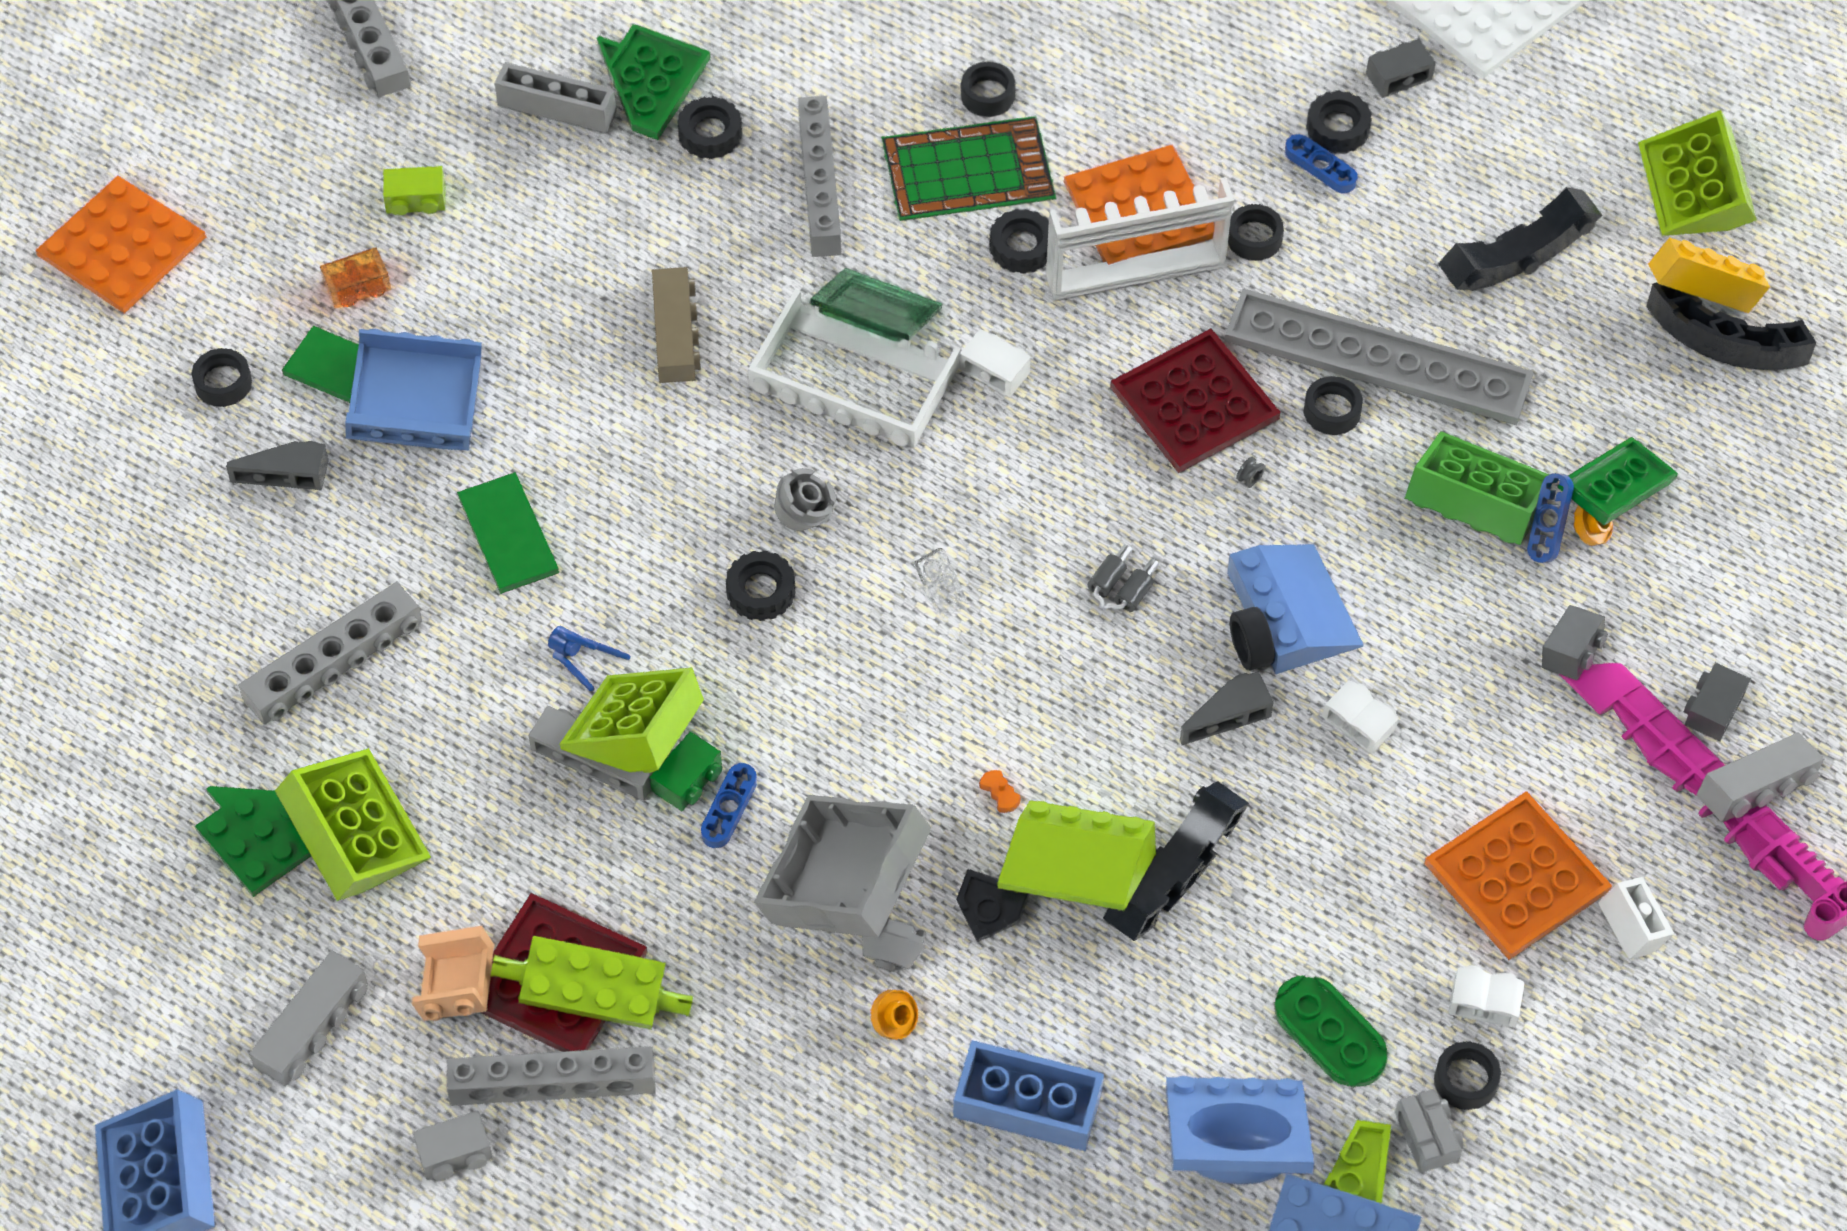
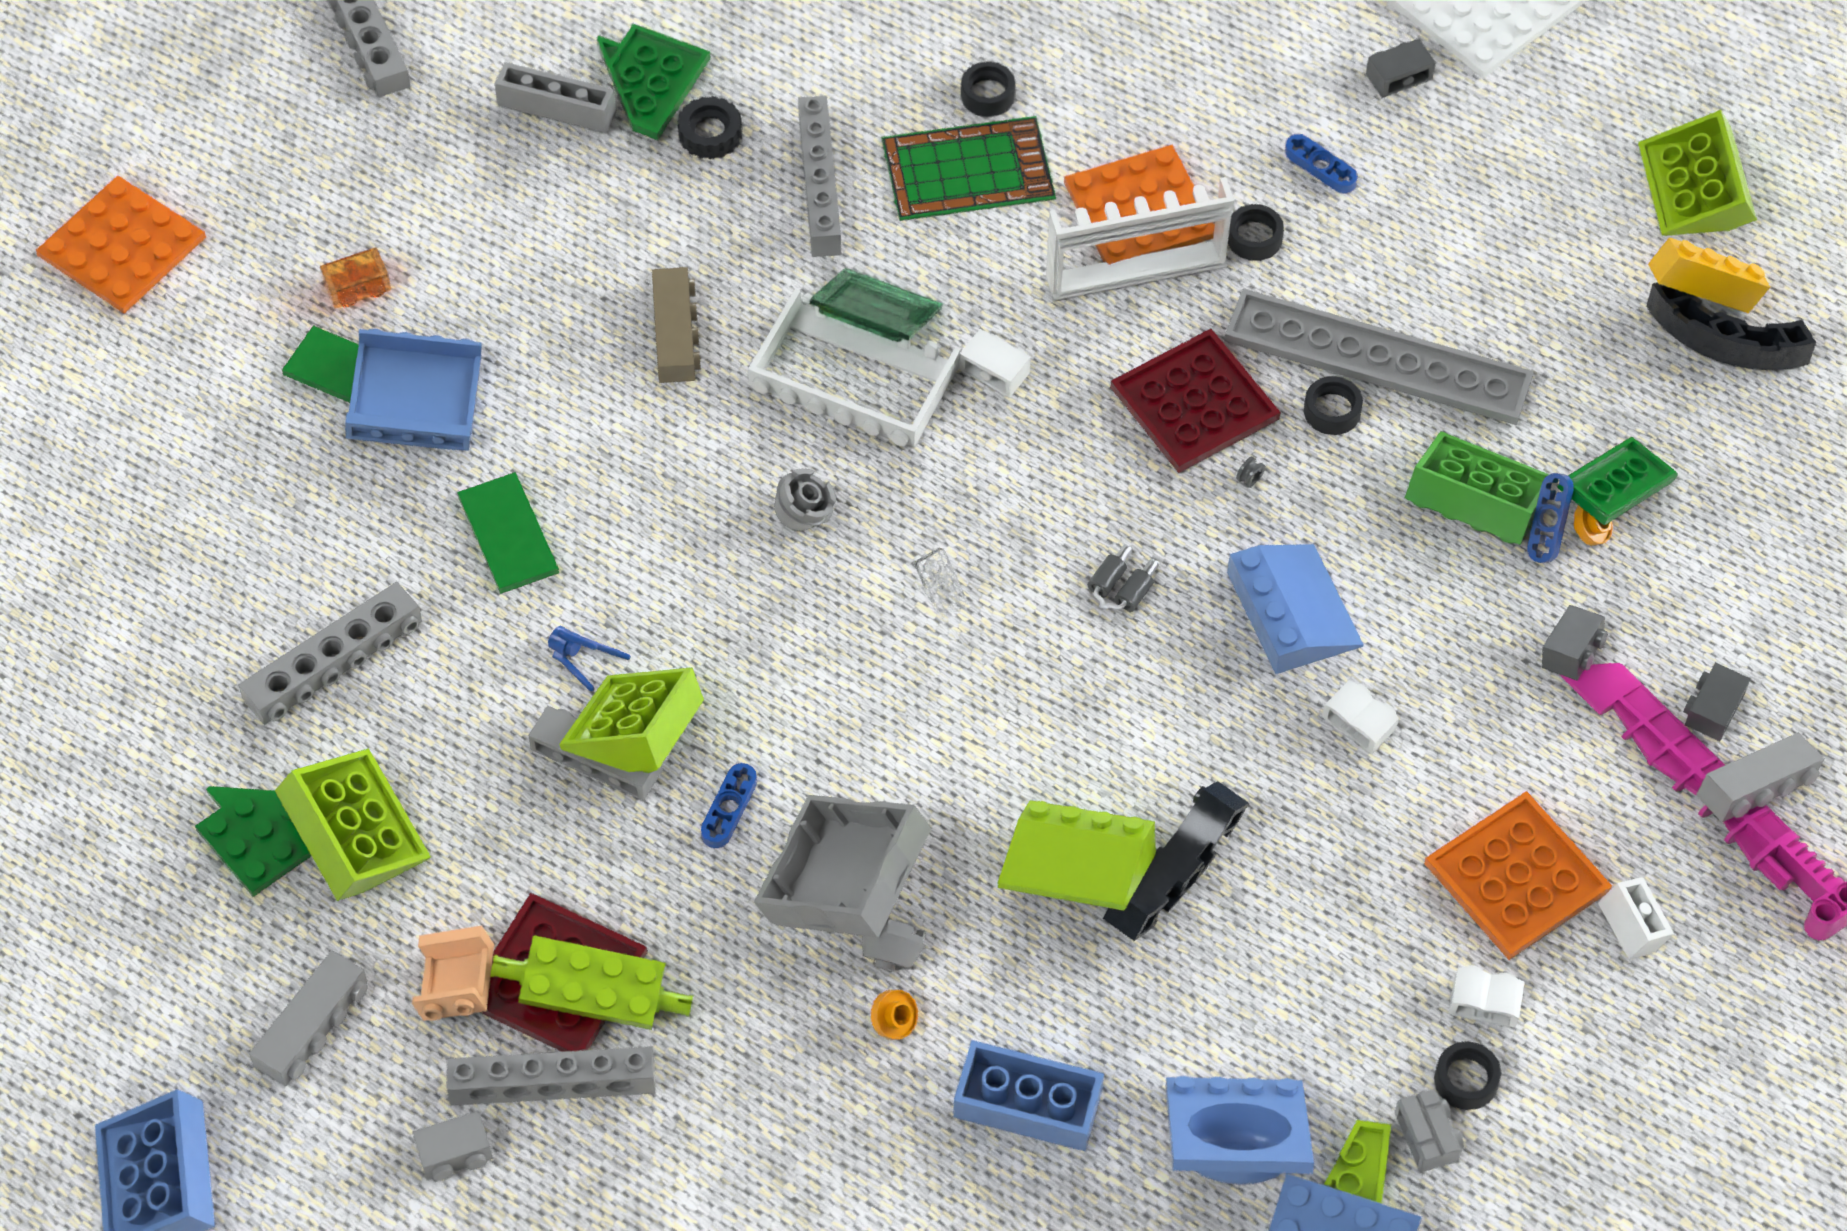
black tyre [191,348,252,407] -> none
dark grey slope [226,441,329,490] -> none
lime brick [383,166,446,216] -> none
green brick [650,731,723,811] -> none
black tyre [726,550,796,621] -> none
black plate [956,869,1030,942] -> none
orange piece [979,770,1021,813] -> none
black tyre [989,209,1049,274] -> none
dark grey slope [1180,671,1274,746] -> none
black tyre [1229,607,1275,670] -> none
green tile [1274,975,1388,1087] -> none
black tyre [1306,90,1372,154] -> none
black brick [1438,187,1602,291] -> none

